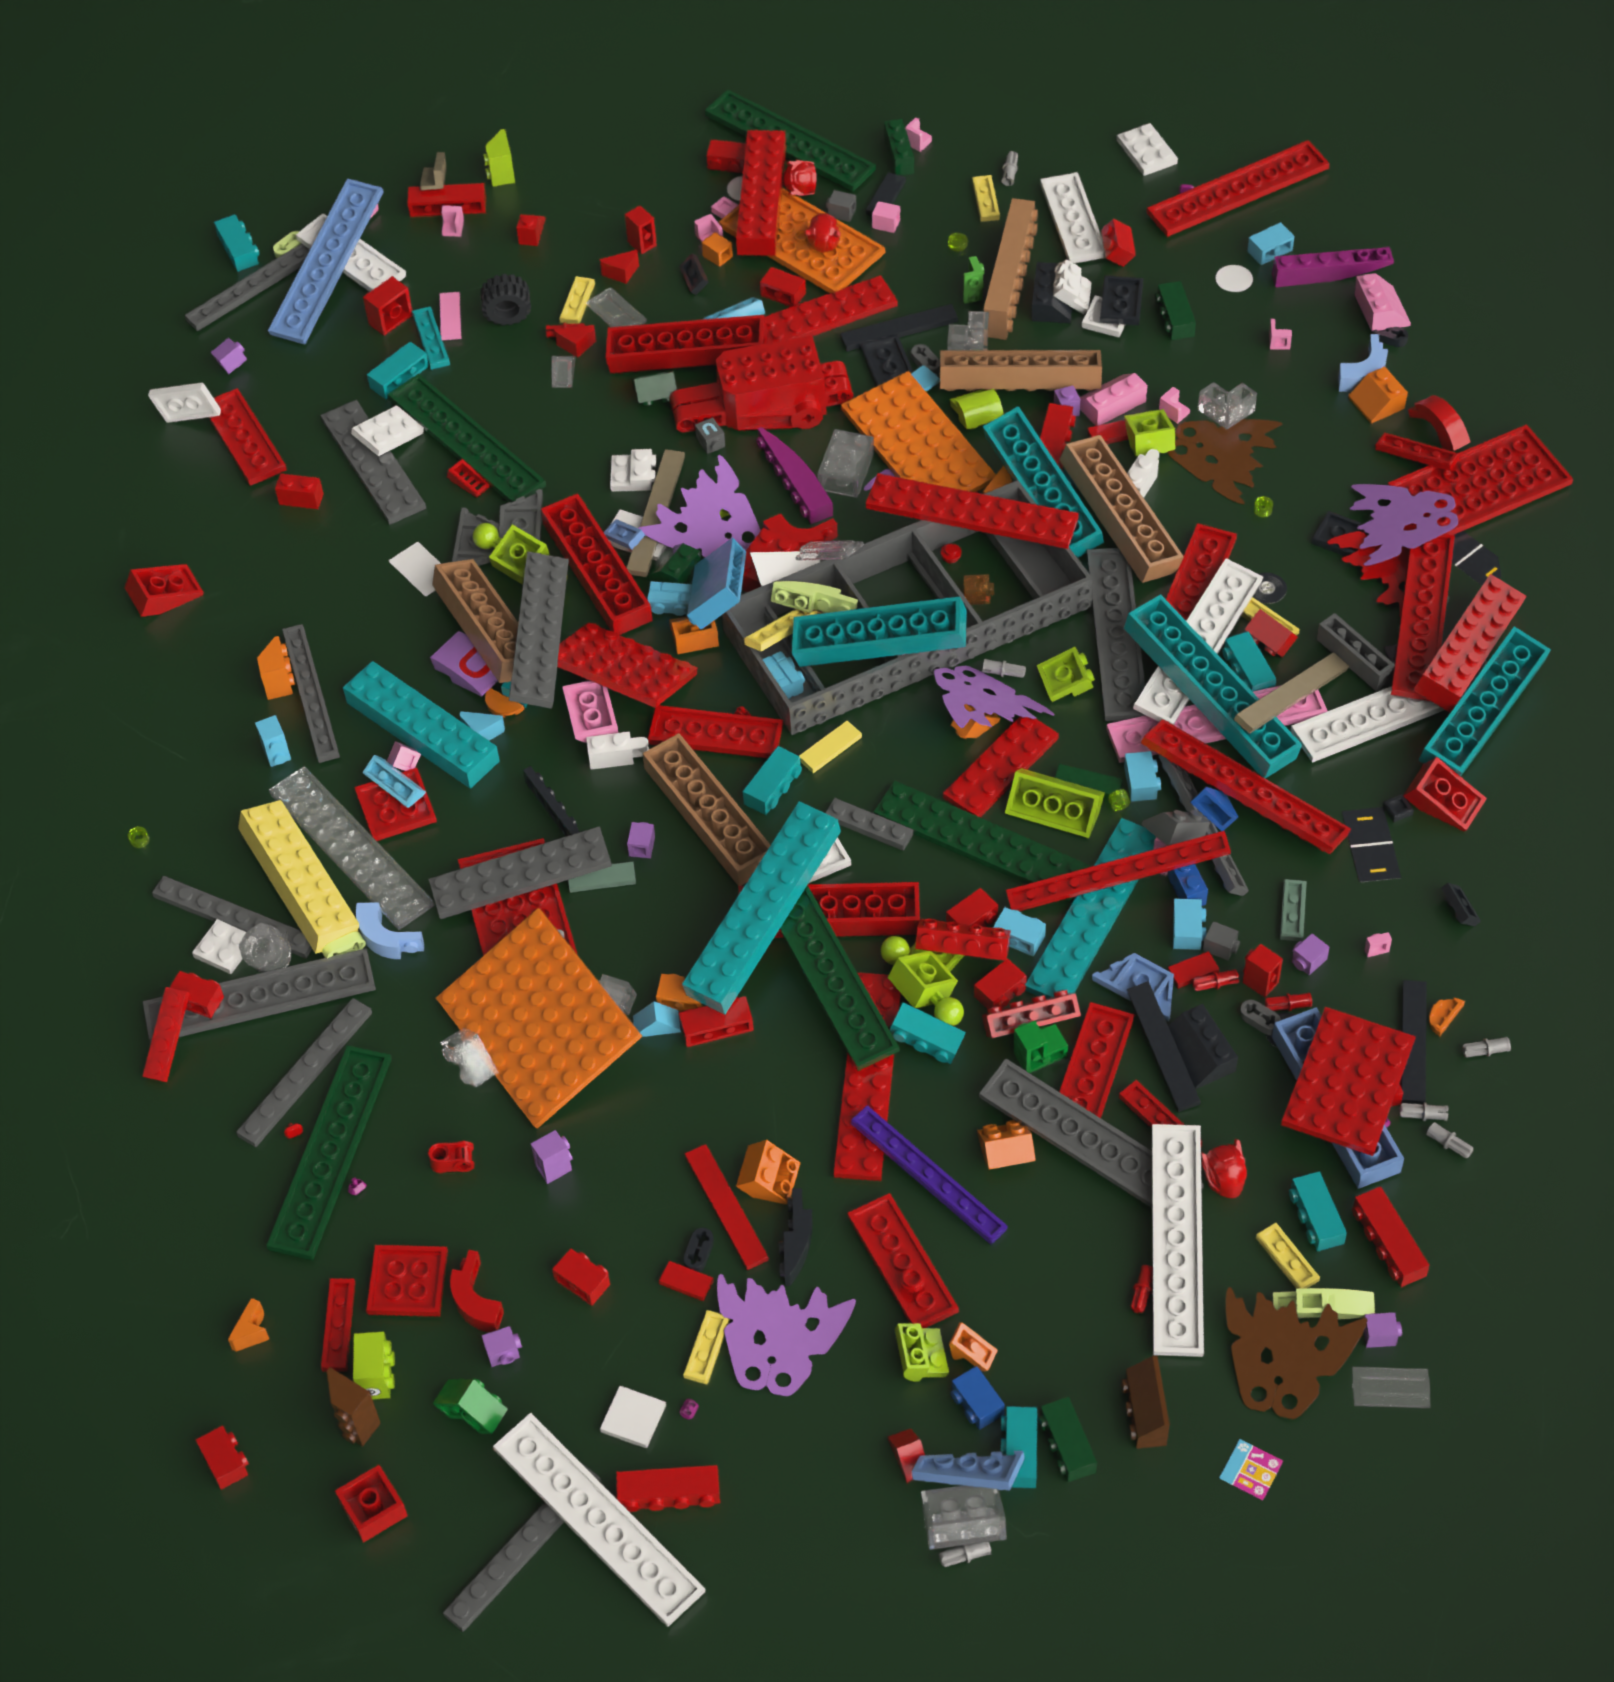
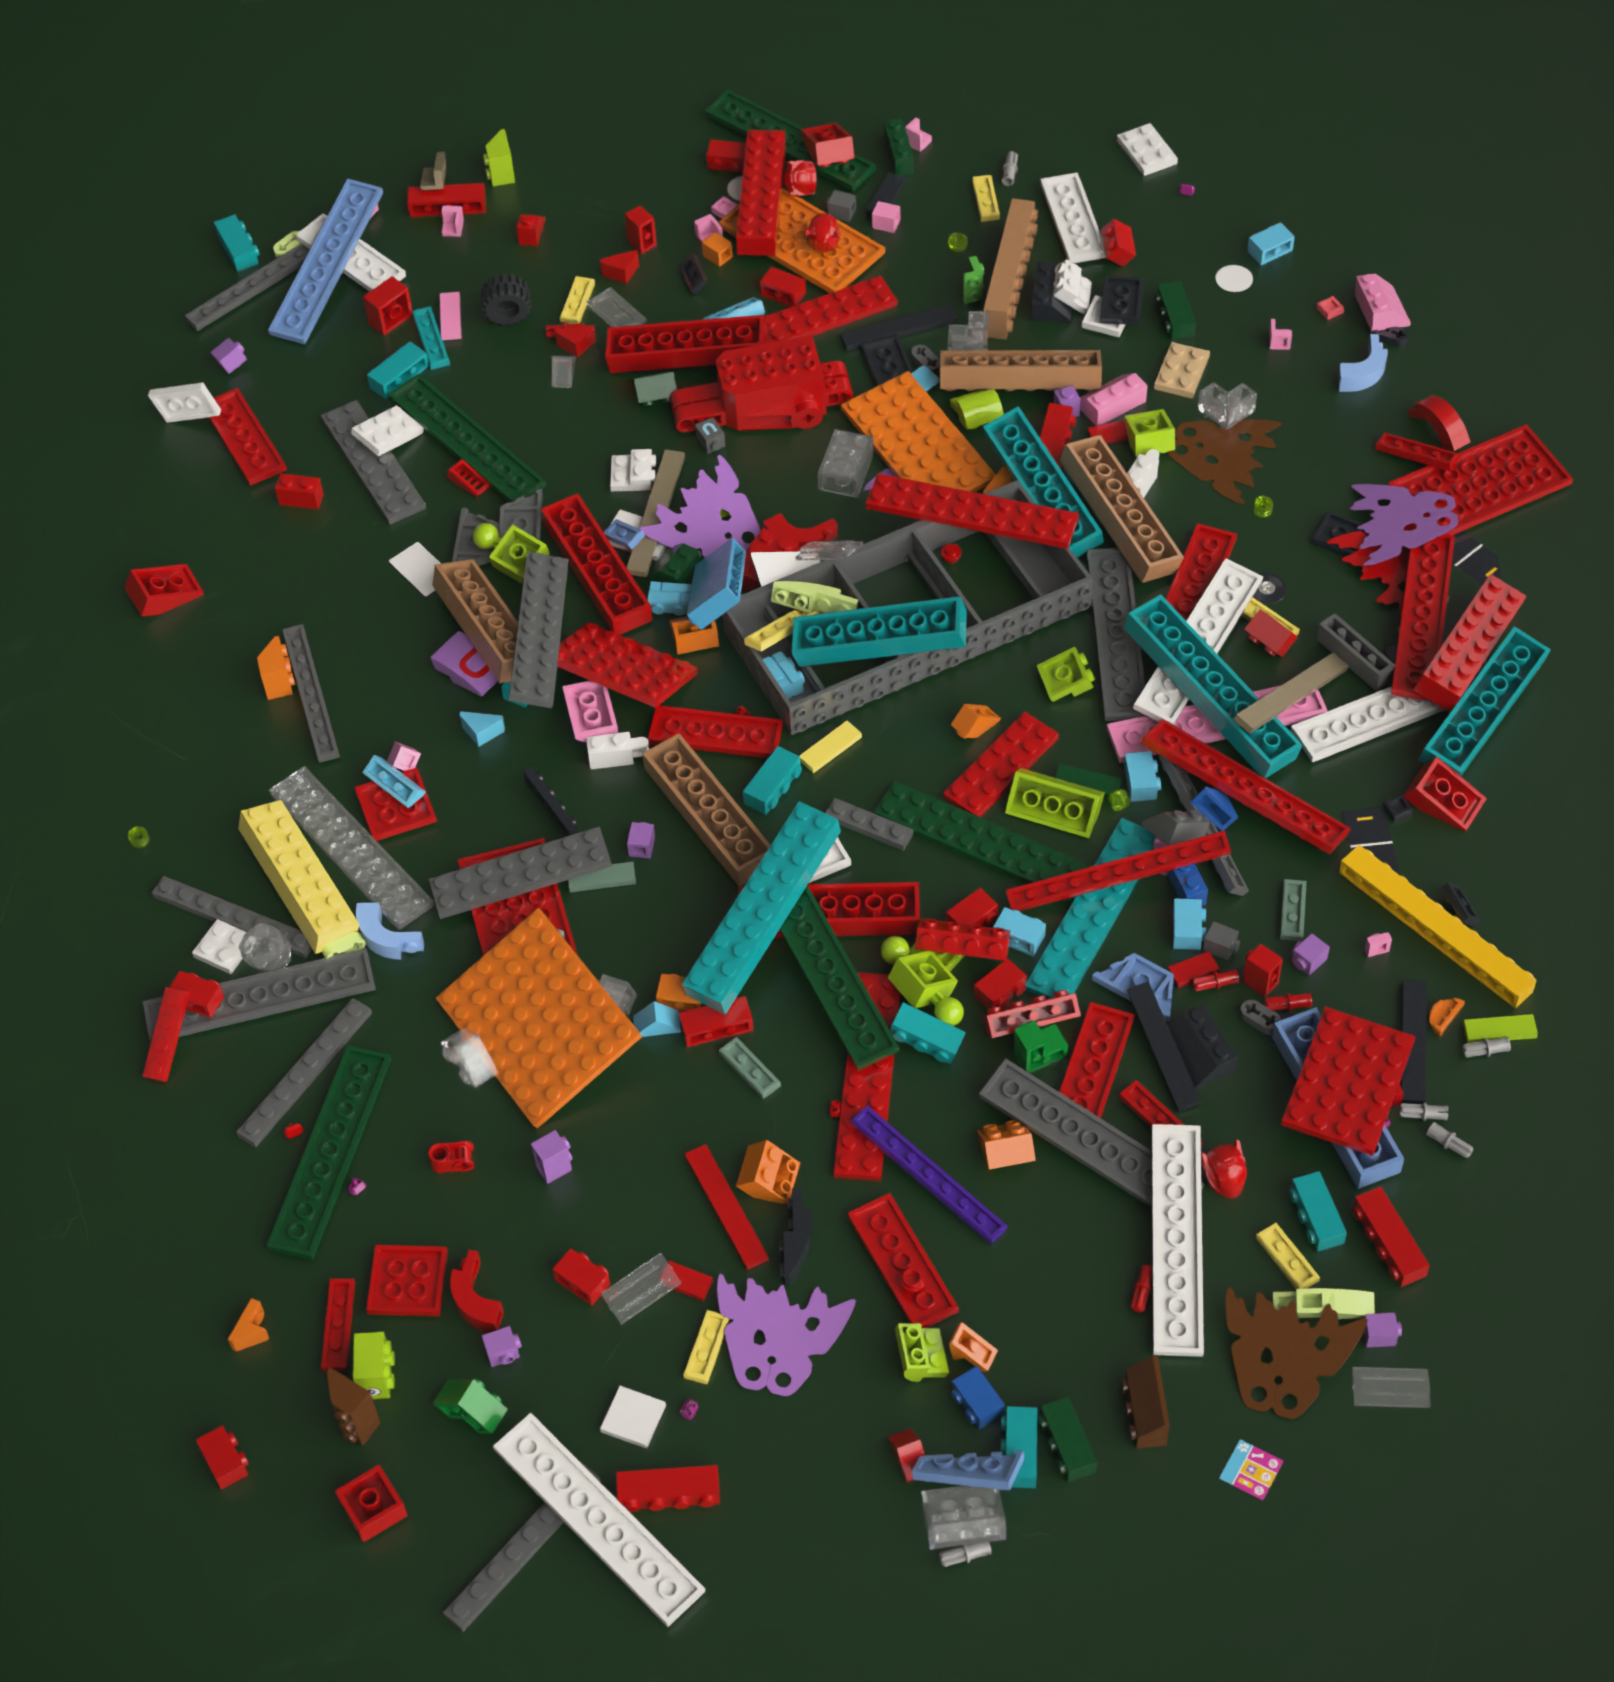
medium azure brick [255,715,291,767] -> none
teal brick [343,661,500,789] -> none
orange tile [485,688,524,718] -> none
black beam [684,1228,714,1272] -> none
magenta slope [756,427,833,524] -> none
medium lavender piece [934,666,1055,728] -> none
clear orange brick [963,574,994,605] -> none
light grey axle [982,659,1026,678] -> none
red plate [1147,140,1329,237] -> none
bright pink panel [1159,387,1190,424] -> none
teal brick [1222,631,1276,692] -> none
magenta slope [1272,247,1394,287] -> none
orange slope [1348,366,1408,424] -> none
none -> clear piece [601,1253,681,1325]
none -> sand green tile [719,1037,781,1099]
none -> red slope [800,123,854,167]
none -> red rock [829,1100,842,1117]
none -> tan plate [1154,342,1210,399]
none -> coral tile [1316,296,1344,320]
none -> yellow brick [1339,845,1537,1009]
none -> lime tile [1463,1014,1538,1044]

